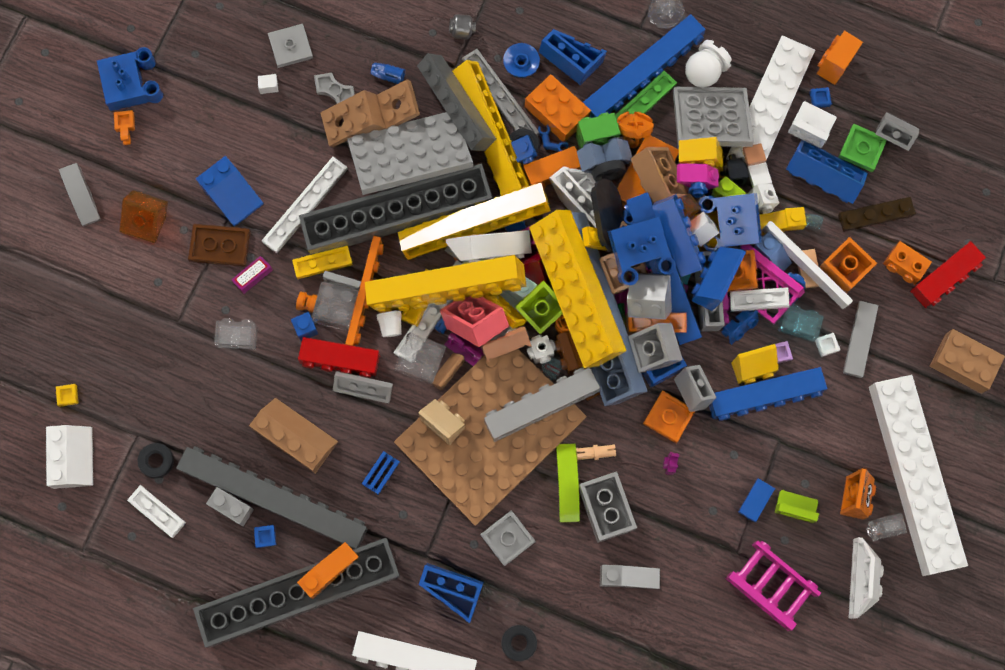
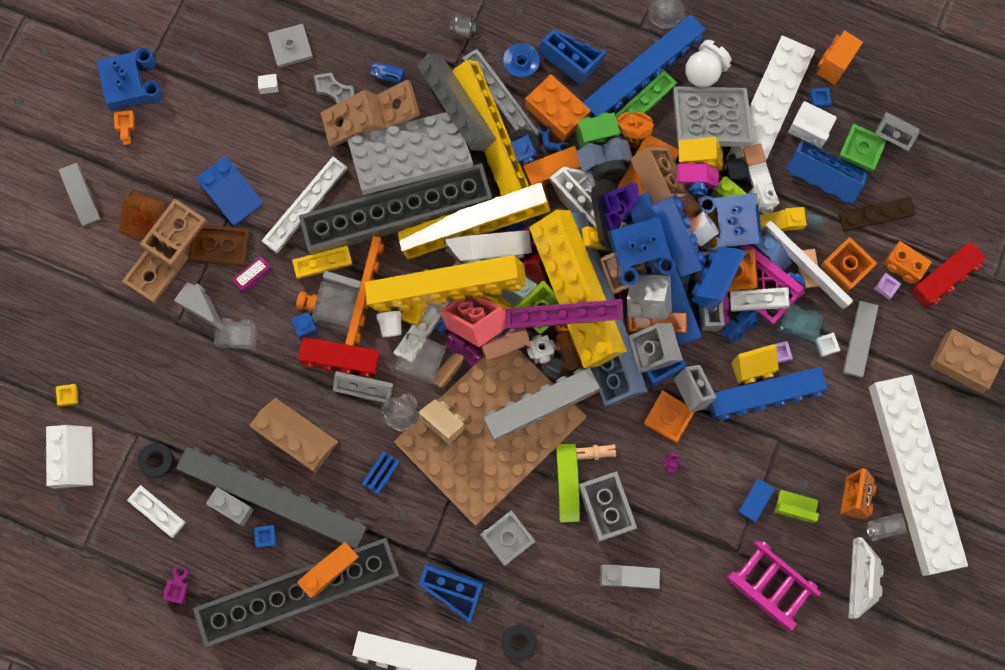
none -> medium nougat bracket [122,199,207,304]
none -> magenta plate [162,566,189,604]
none -> light grey slope [174,282,224,331]
none -> clear tile [381,394,419,432]
none -> magenta plate [506,299,623,329]
none -> dark purple slope [603,182,639,230]
none -> lavender tile [874,273,901,300]

